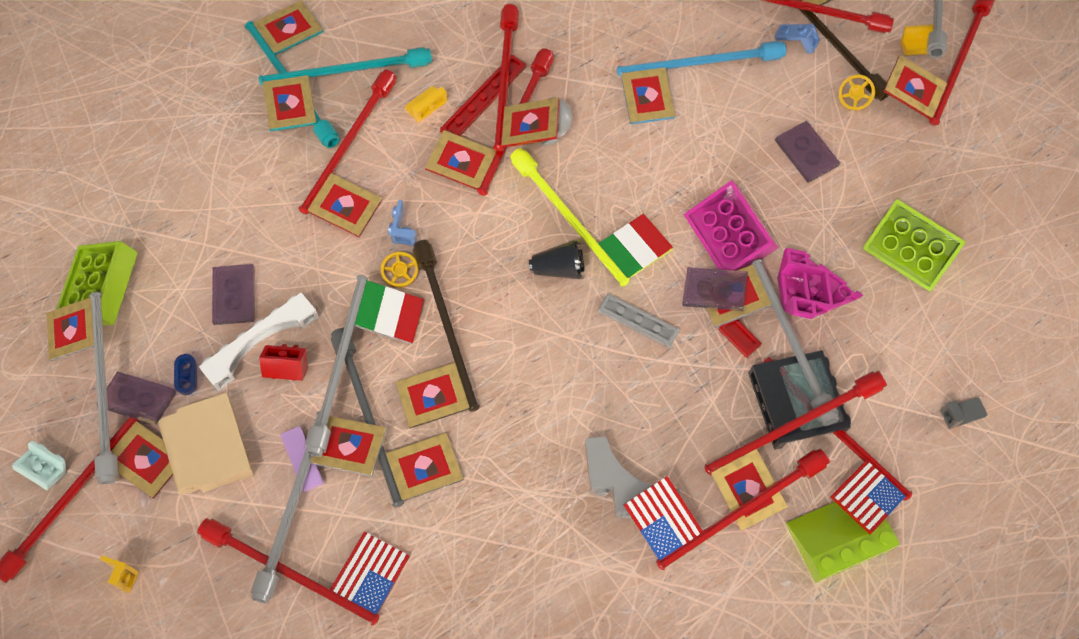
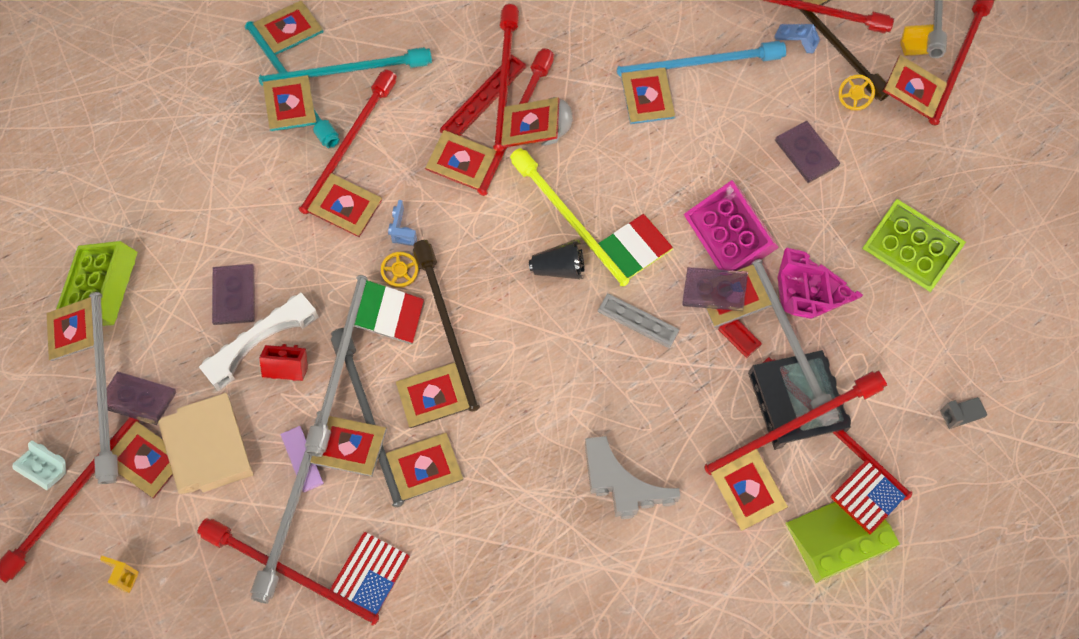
clear blue plate [174,354,197,396] -> none
yellow panel [405,86,447,123] -> none
flag [623,448,830,570] -> none

